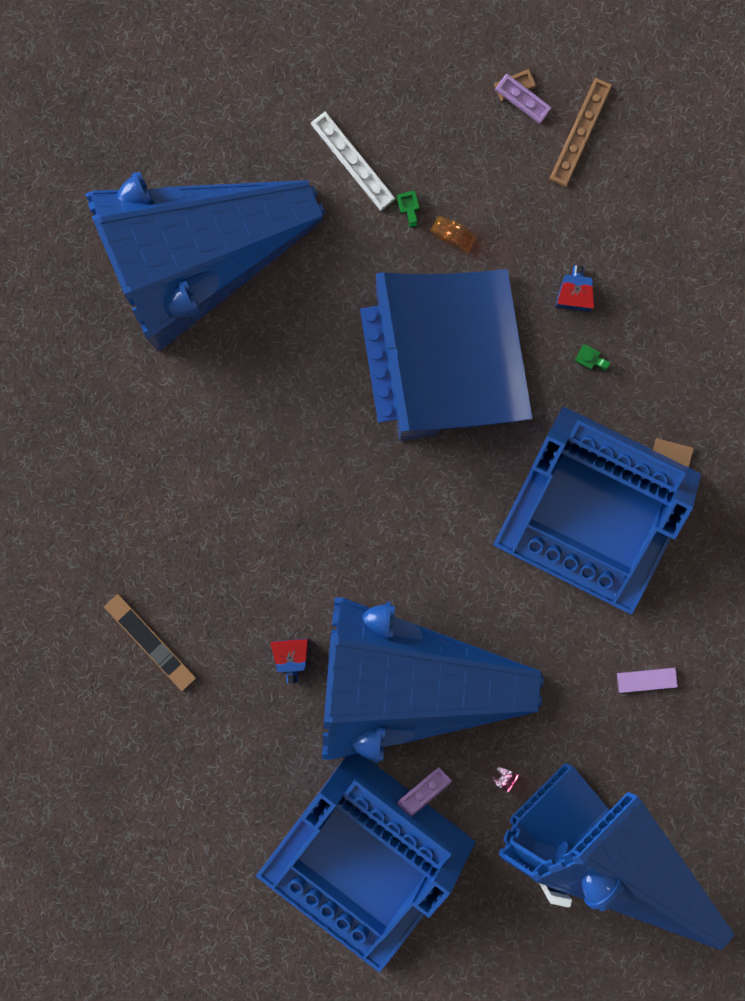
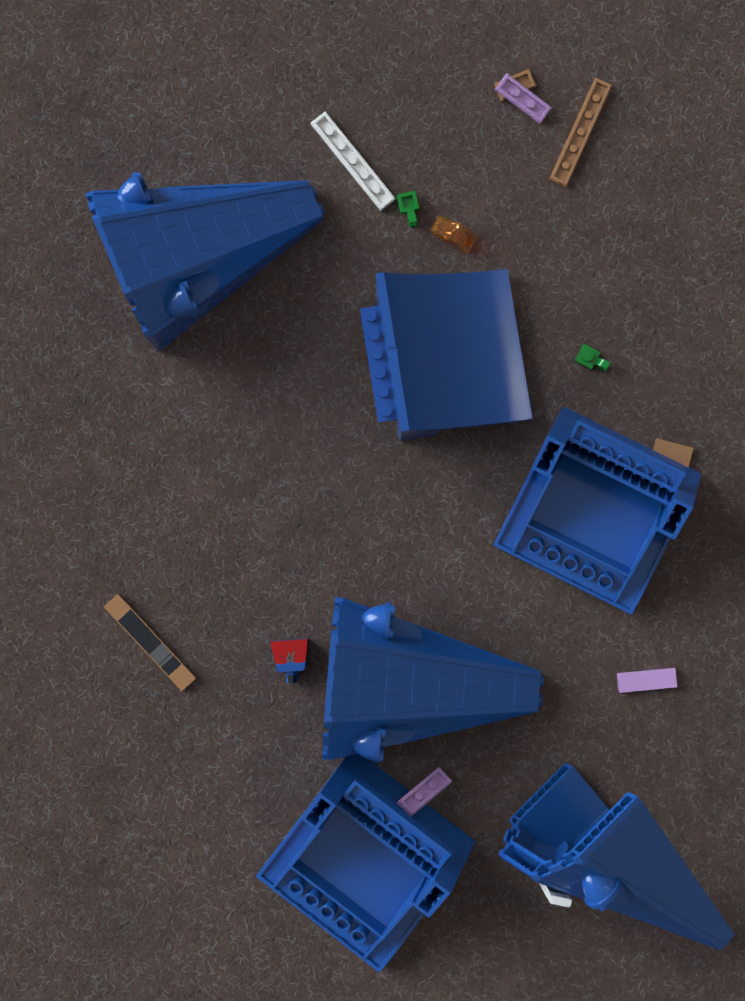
clear pink tile [492,767,518,792] -> none
torso [555,265,594,312] -> none

